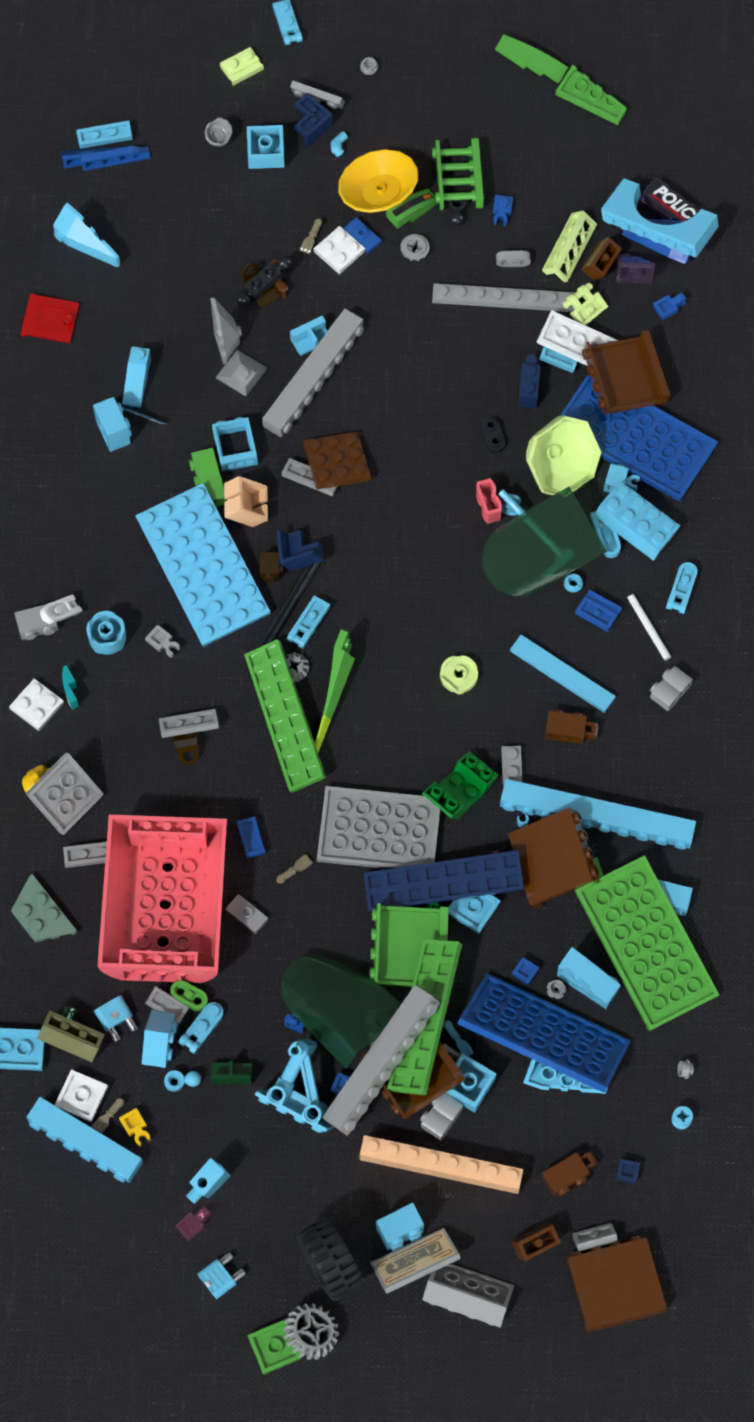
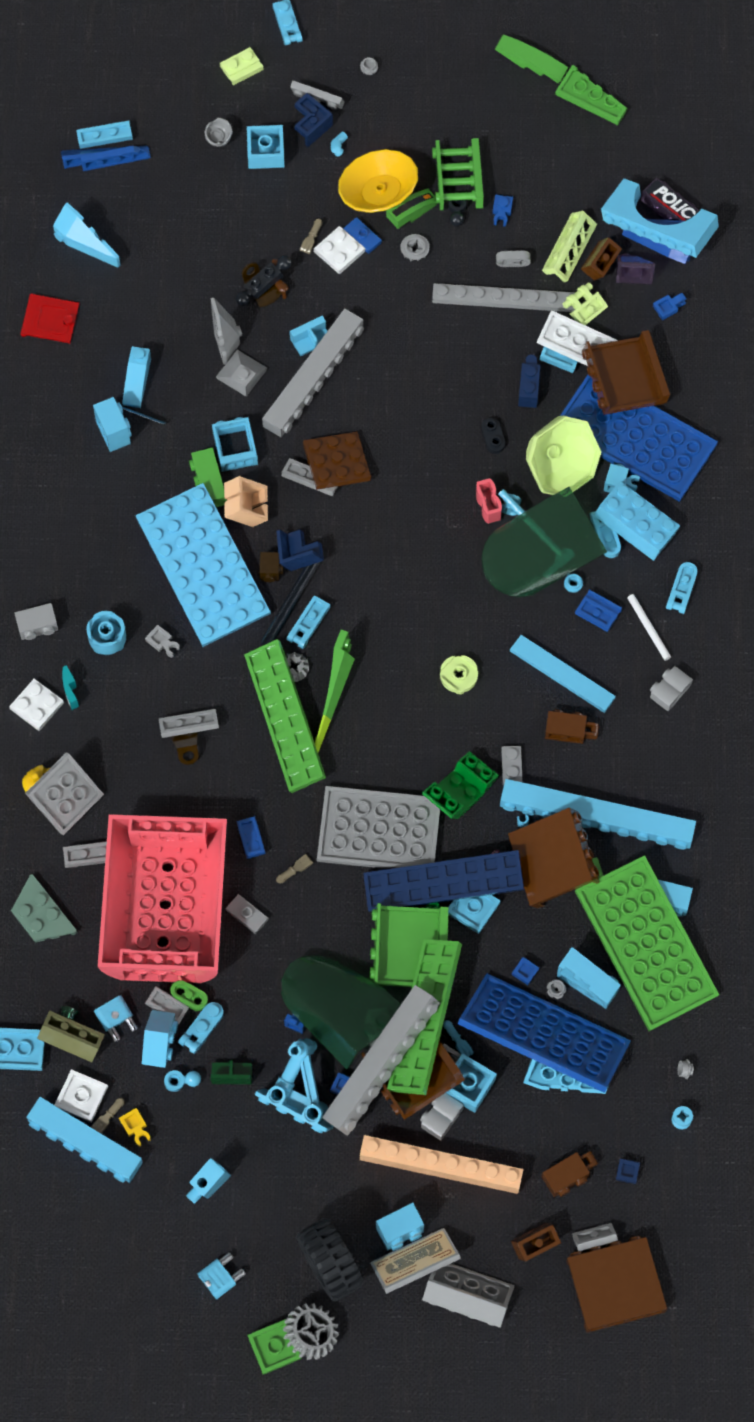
white plate [40,594,83,624] -> none
clear pink plate [175,1207,211,1242] -> none

